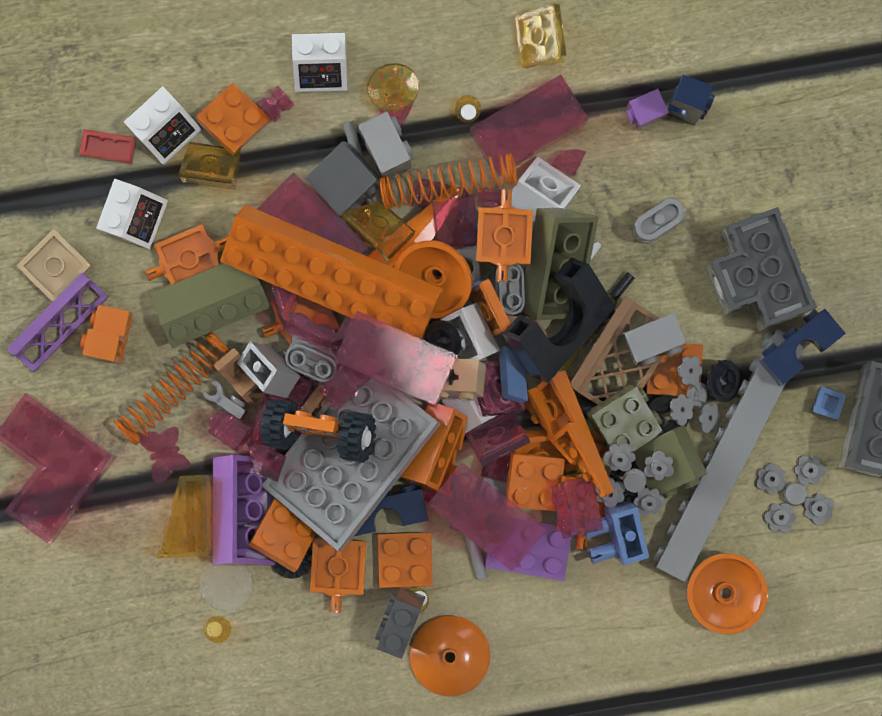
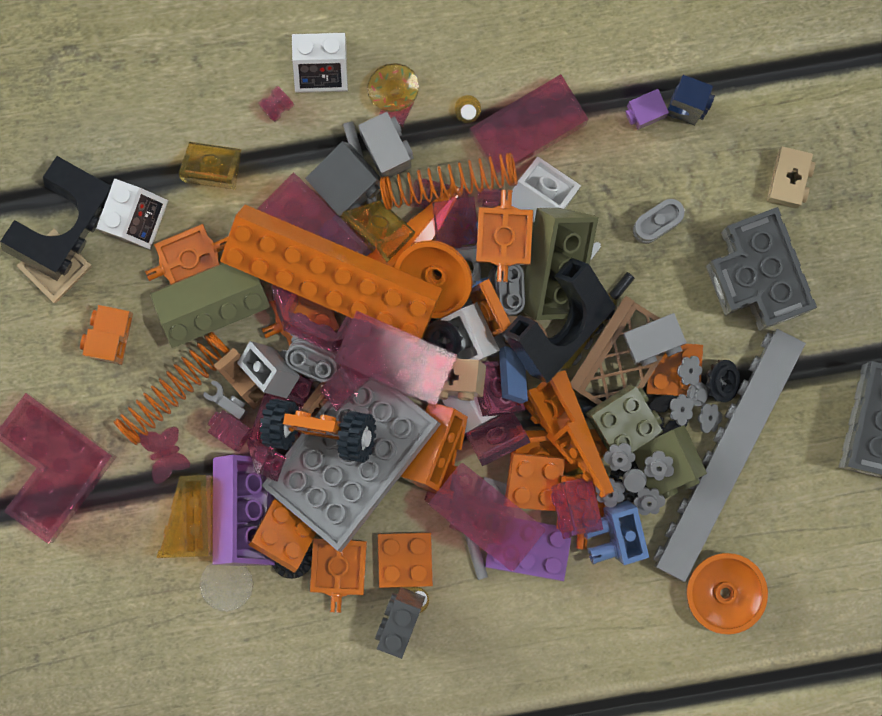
medium lavender fence [7,273,109,373] -> none
red plate [79,129,137,164] -> none
white slope [124,86,202,165] -> none
orange plate [195,83,271,156] -> none
clear yellow tile [204,616,232,643] -> none
dark blue arch [354,485,429,536] -> none
orange dish [410,615,490,696] -> none
clear pink plate [480,450,510,482] -> none
clear yellow piece [515,3,567,69] -> none
clear pink tile [551,149,586,176] -> none
light grey plant [756,456,834,532] -> none
dark blue arch [759,309,846,386] -> none
medium blue plate [811,386,846,421] -> none
none -> black arch [0,156,112,281]
none -> tan brick [767,146,815,209]

